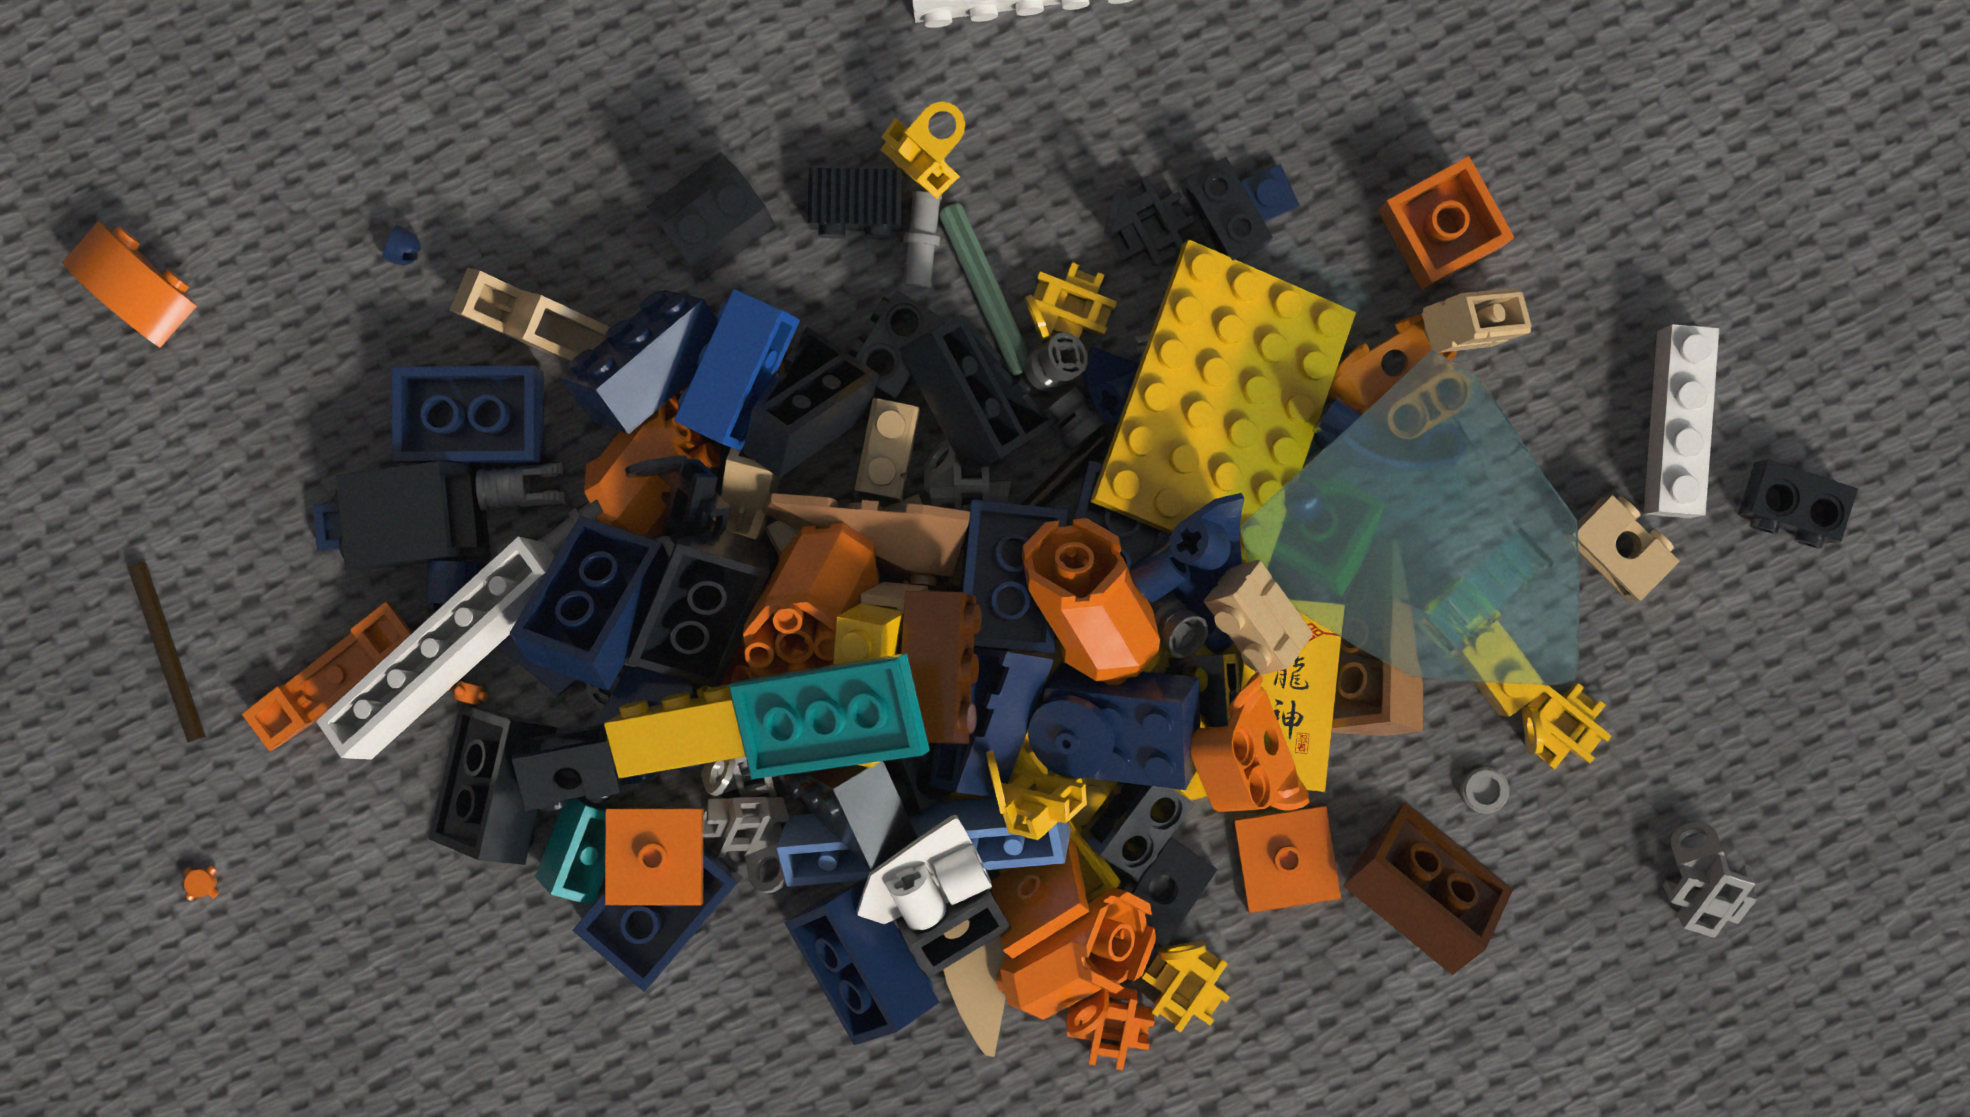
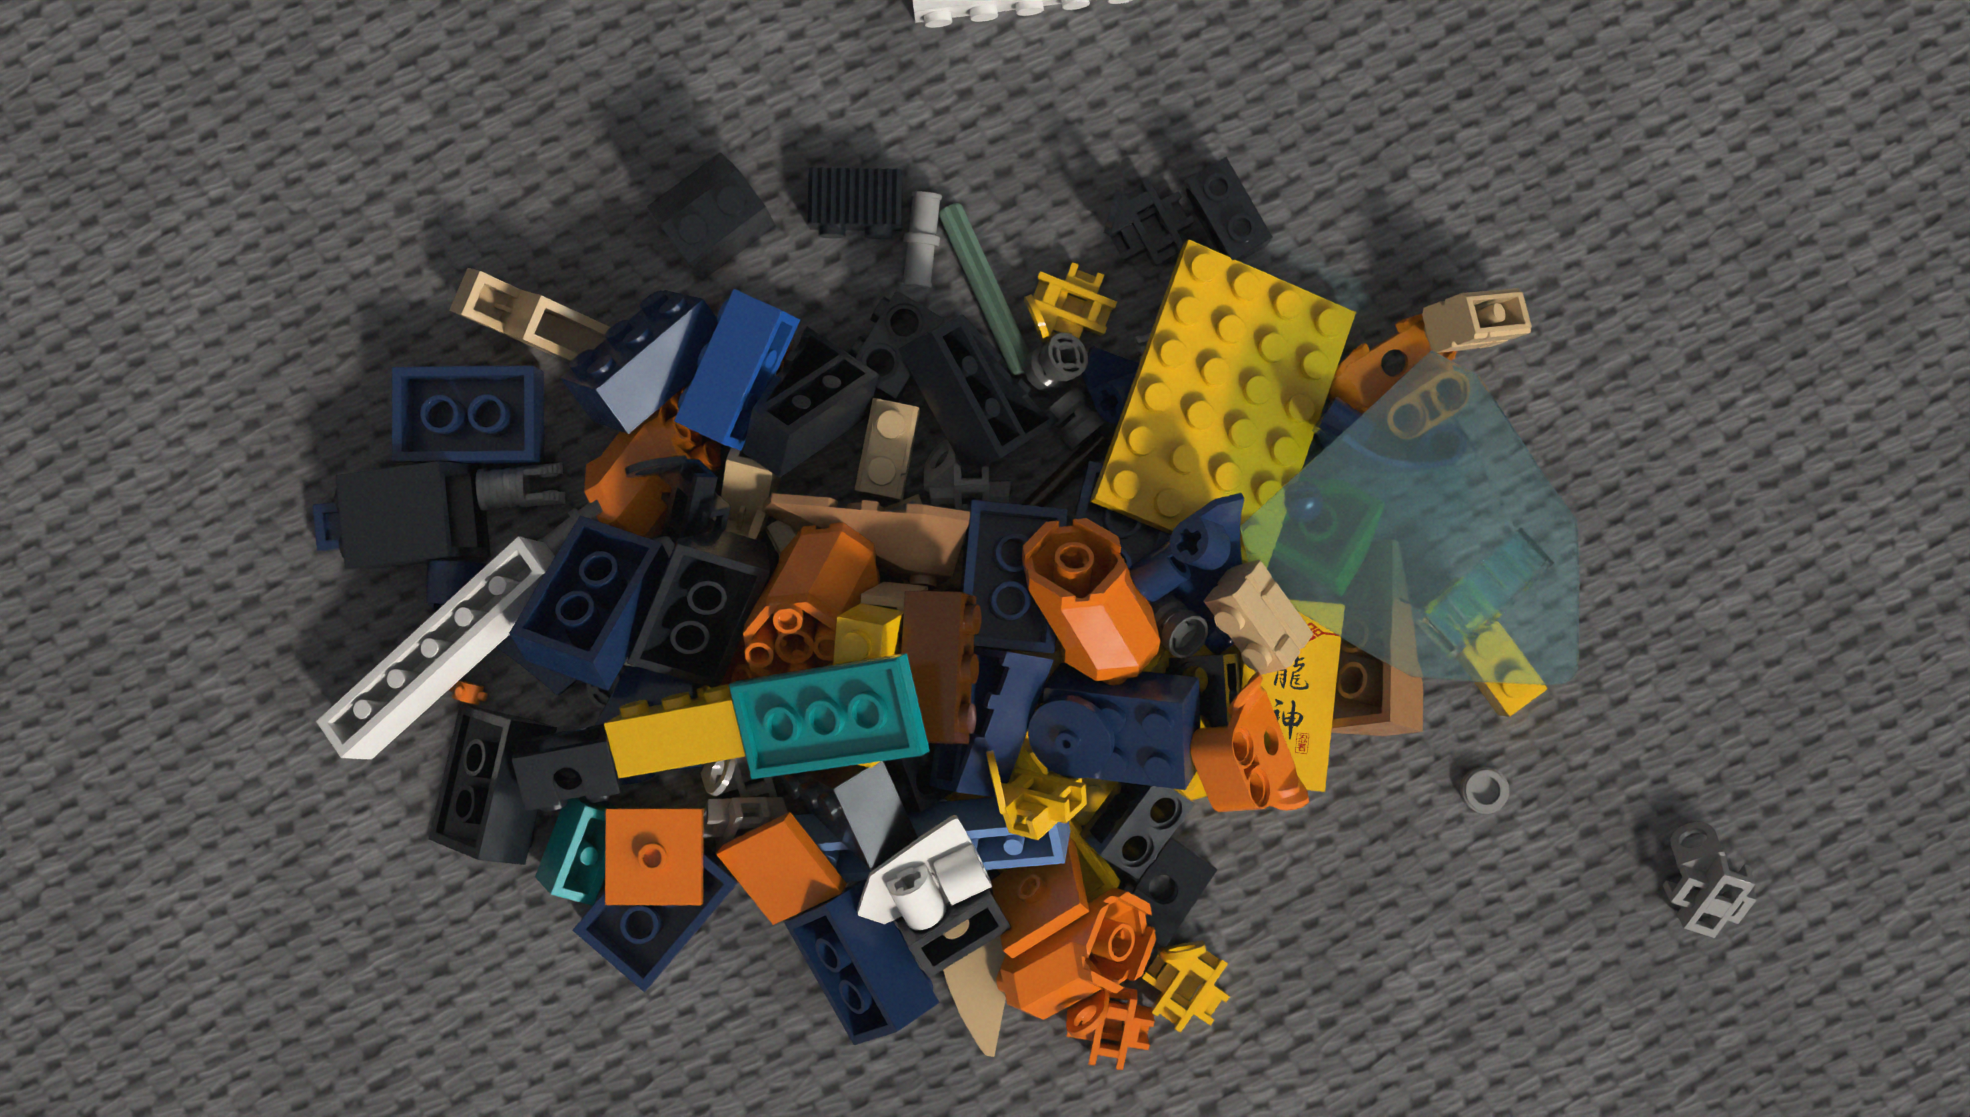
orange brick [62,221,197,348] -> none
dark brown bar [128,562,206,743] -> none
orange piece [183,865,219,901] -> none
orange slope [242,601,413,751] -> none
dark blue hinge [382,225,421,266] -> none
yellow piece [880,101,966,199] -> none
orange plate [1233,805,1341,913] -> none
dark blue plate [1241,164,1300,223] -> none
reddish brown slope [1343,802,1513,975] -> none
orange brick [1378,156,1515,291] -> none
yellow piece [1521,683,1612,770] -> none
tan brick [1563,495,1680,602] -> none
white brick [1644,324,1719,518] -> none
black brick [1738,459,1858,549] -> none
none -> orange tile [716,812,847,925]

